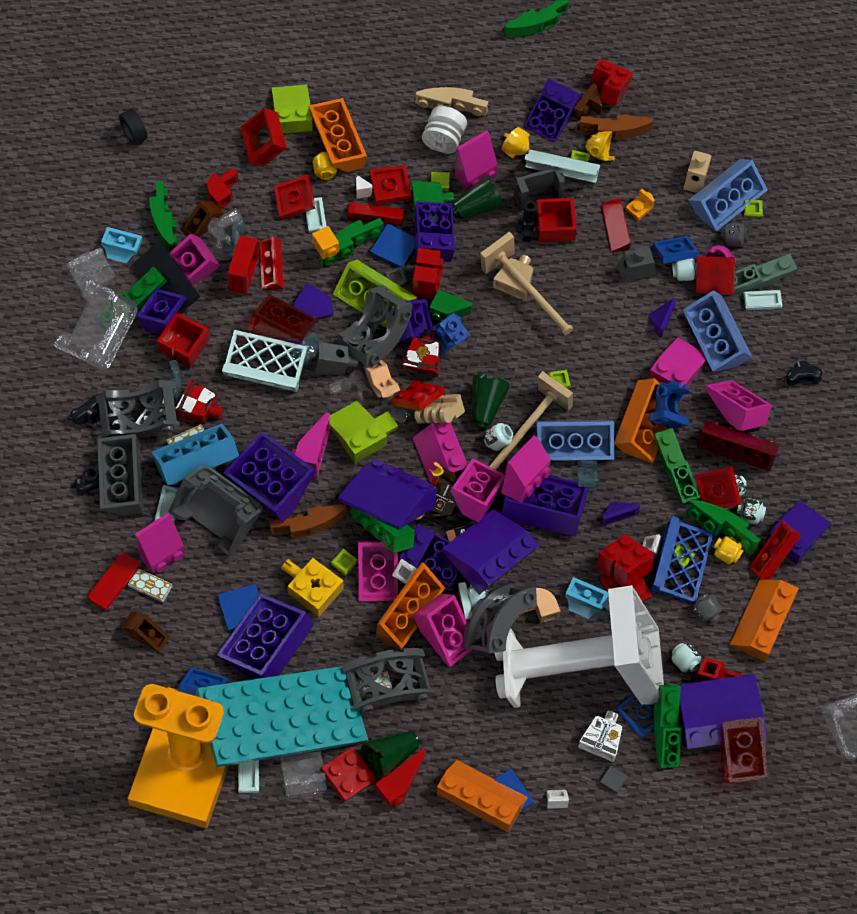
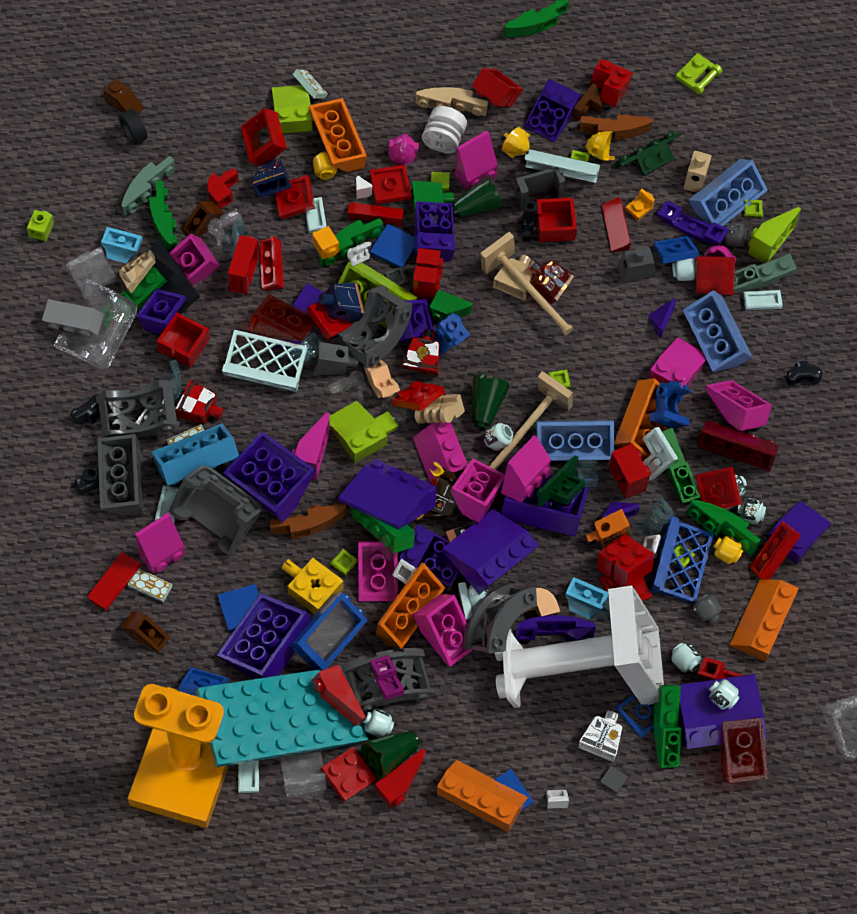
none -> lime brick [27,210,54,241]
none -> light grey brick [42,299,104,337]
none -> reddish brown slope [103,78,144,114]
none -> tan slope [119,250,156,293]
none -> sand green slope [122,156,176,216]
none -> dark blue torso [252,159,292,198]
none -> blue window [289,592,368,671]
none -> light aqua tile [293,69,328,99]
none -> red plate [306,302,353,340]
none -> red slope [312,665,366,726]
none -> dark blue torso [318,283,365,323]
none -> white piece [347,242,371,266]
none -> light aqua head [362,708,394,738]
none -> magenta slope [370,655,404,701]
none -> dark pink helmet [388,133,419,165]
none -> red piece [472,68,523,108]
none -> dark purple slope [515,615,596,640]
none -> clear red torso [528,260,575,305]
none -> dark green bracket [537,455,586,507]
none -> dark purple slope [561,627,592,642]
none -> orange torso [586,509,632,548]
none -> red piece [609,443,651,499]
none -> dark green bracket [615,131,681,175]
none -> light aqua plate [642,427,678,481]
none -> clear light blue slope [644,497,674,535]
none -> dark purple slope [657,201,729,244]
none -> lime plate [675,53,722,95]
none -> light aqua head [709,679,740,710]
none -> lime slope [748,207,801,263]

